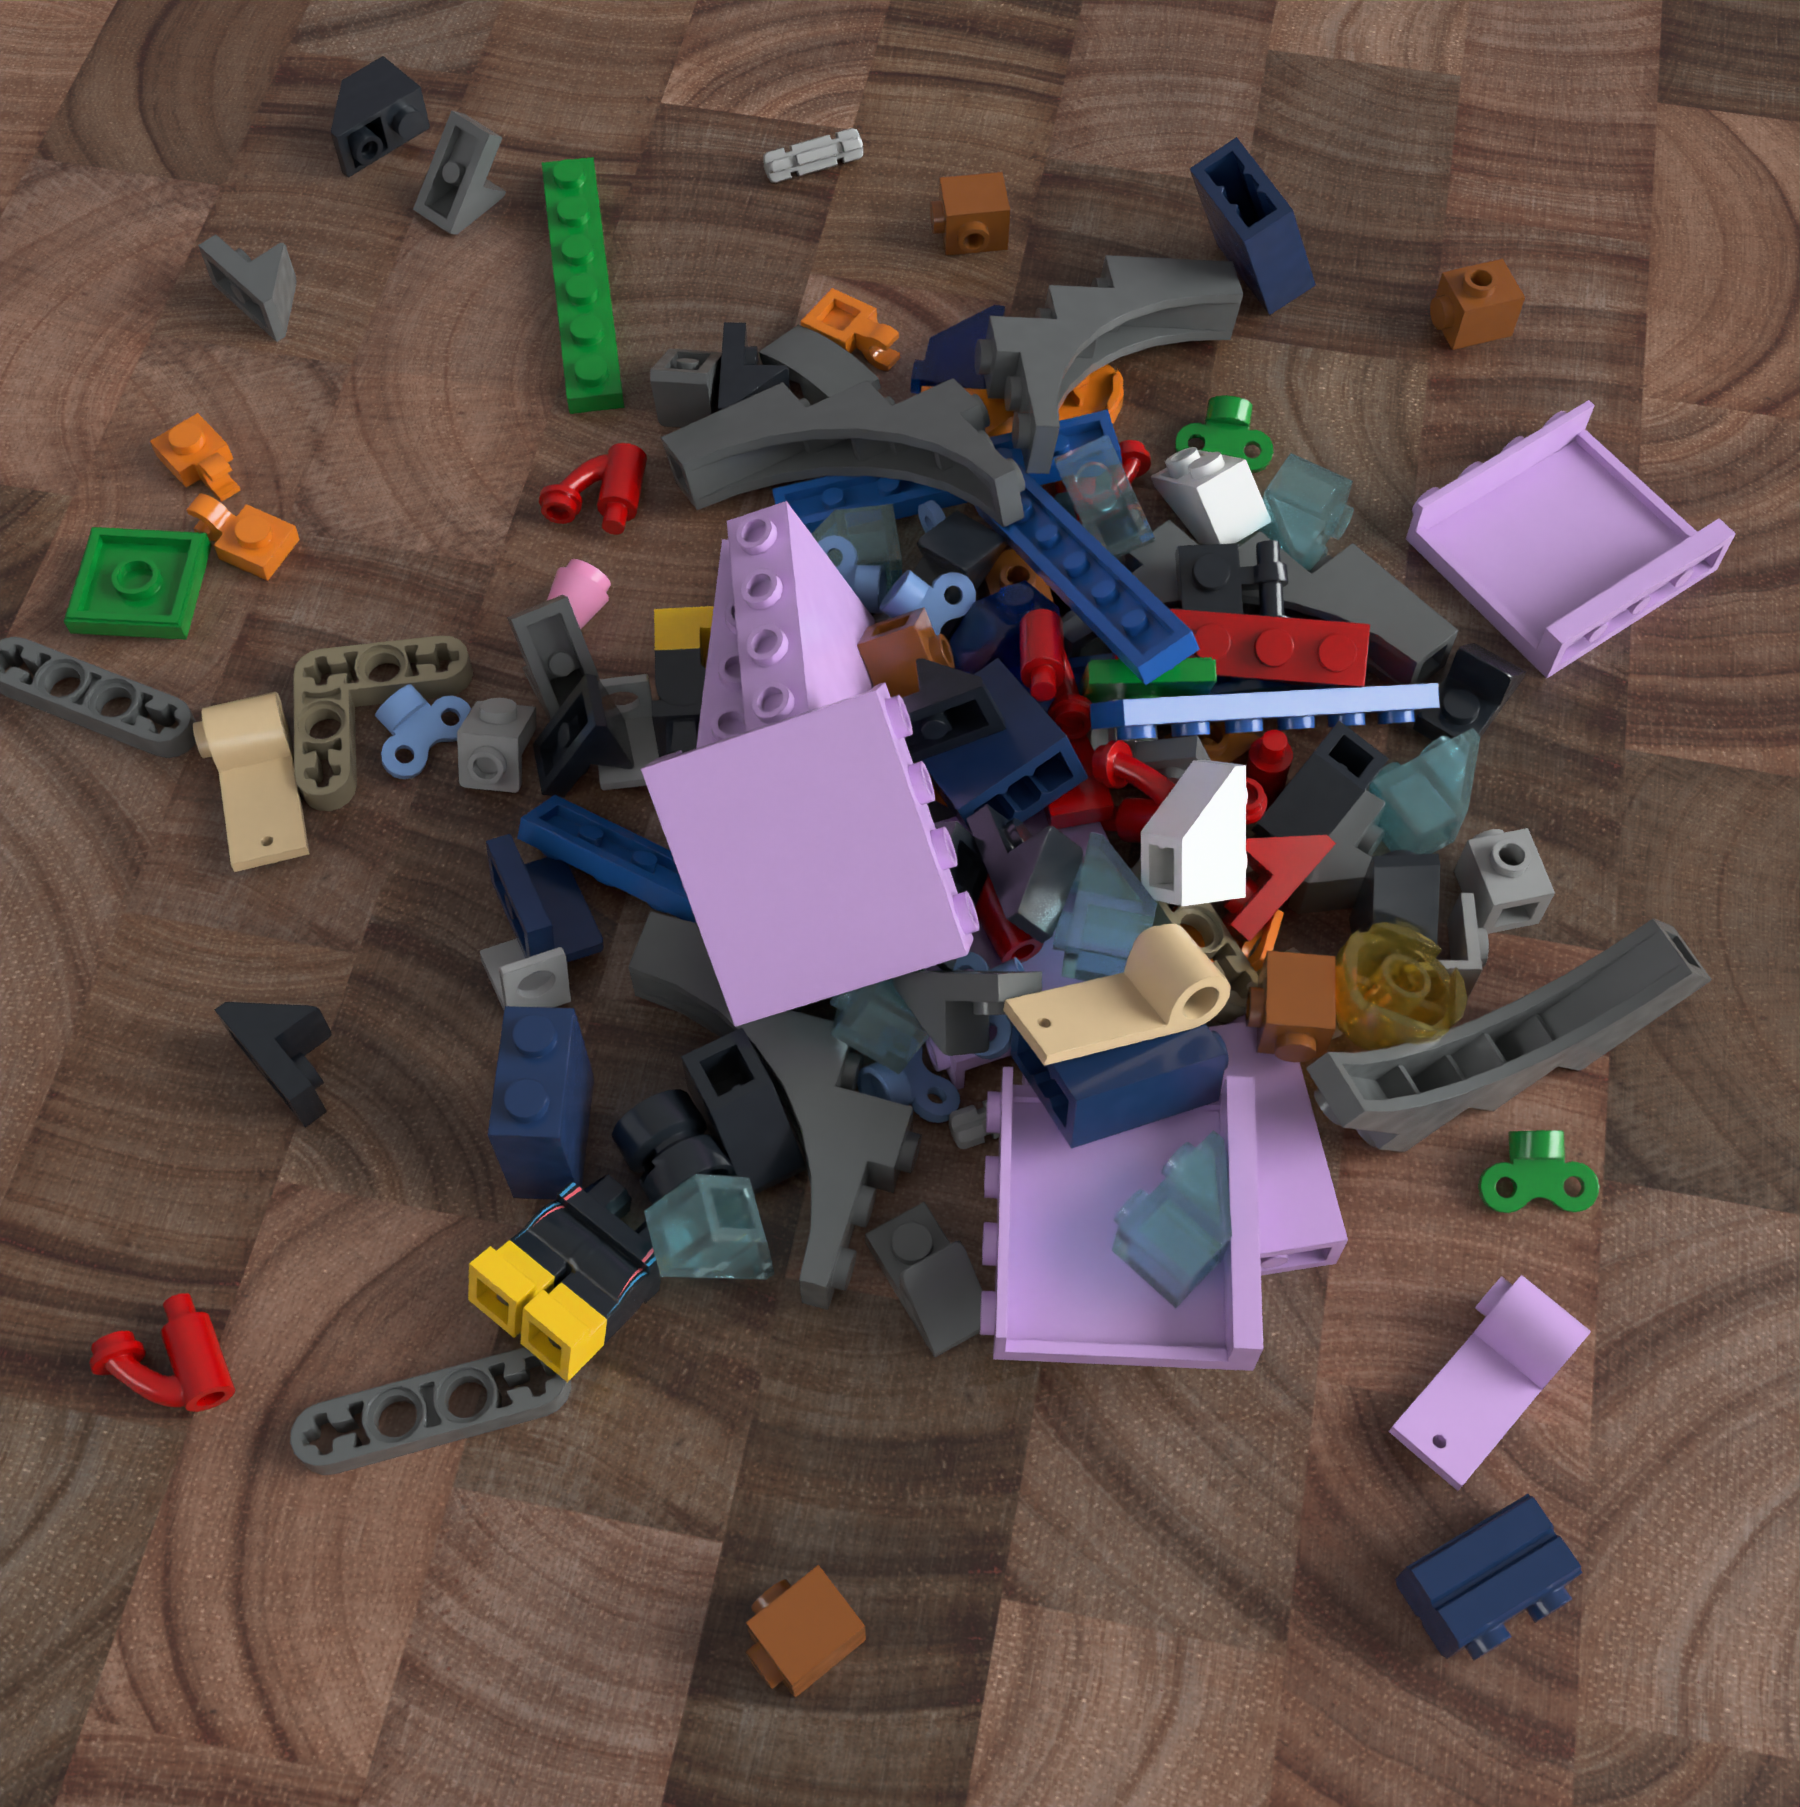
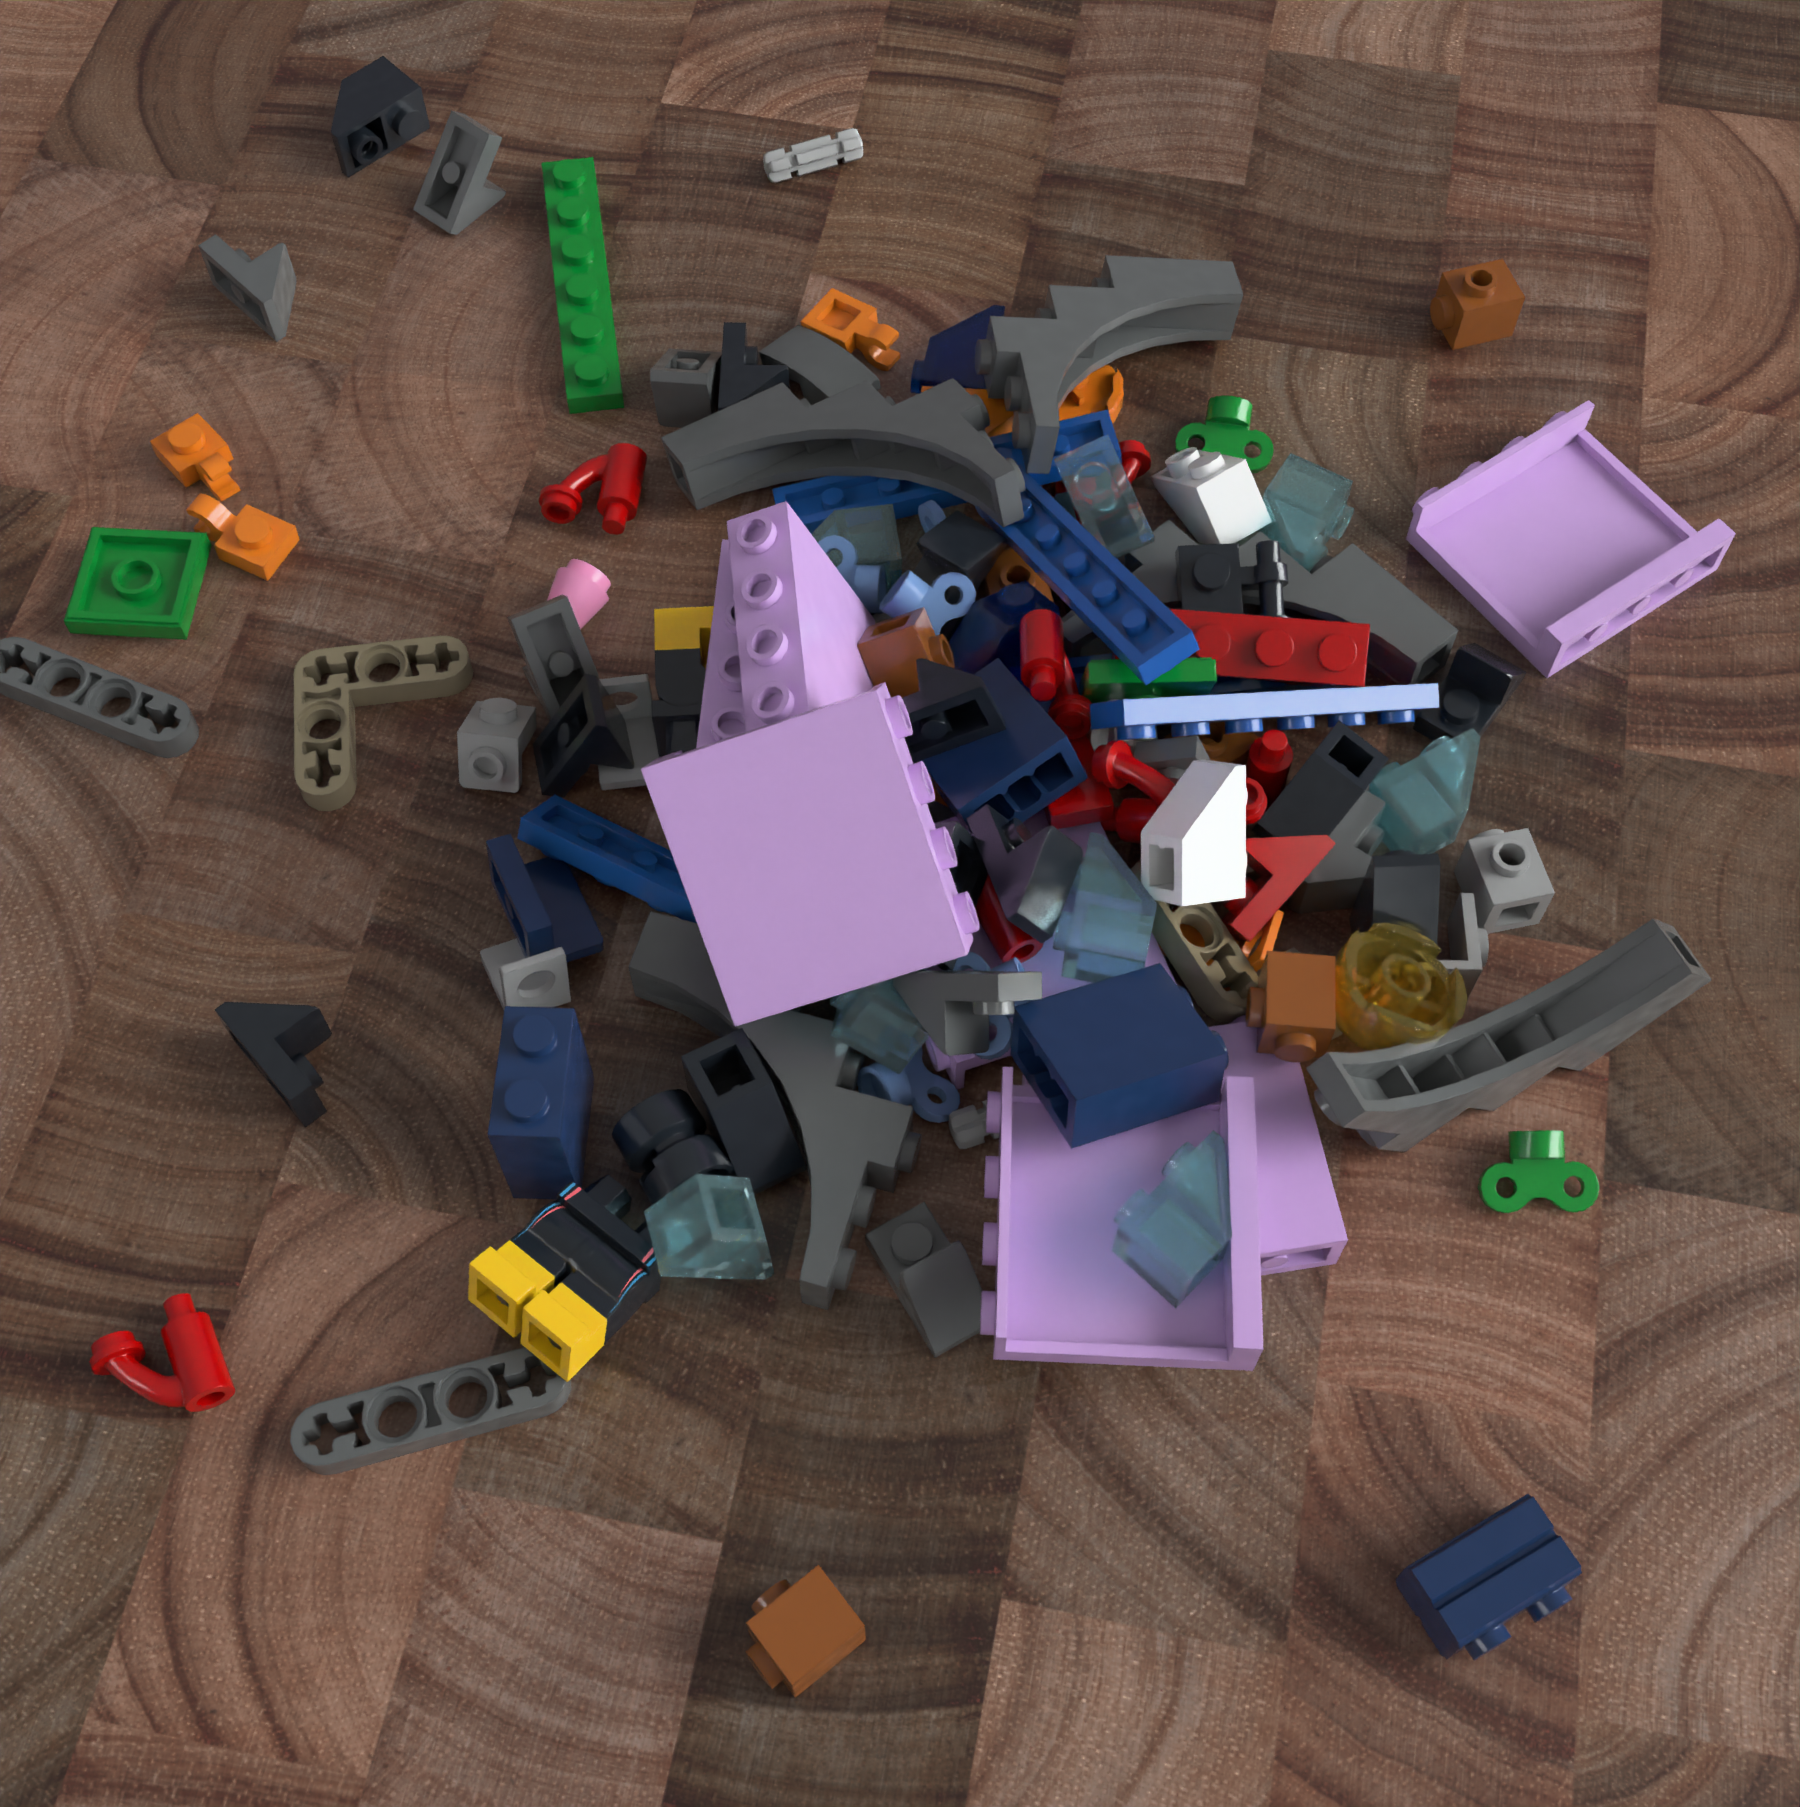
tan door [193,691,310,872] -> none
medium blue piece [375,684,471,779] -> none
dark orange brick [930,172,1010,255] -> none
tan door [1003,924,1231,1066] -> none
dark blue brick [1189,137,1316,316] -> none
lavender door [1388,1275,1591,1491] -> none

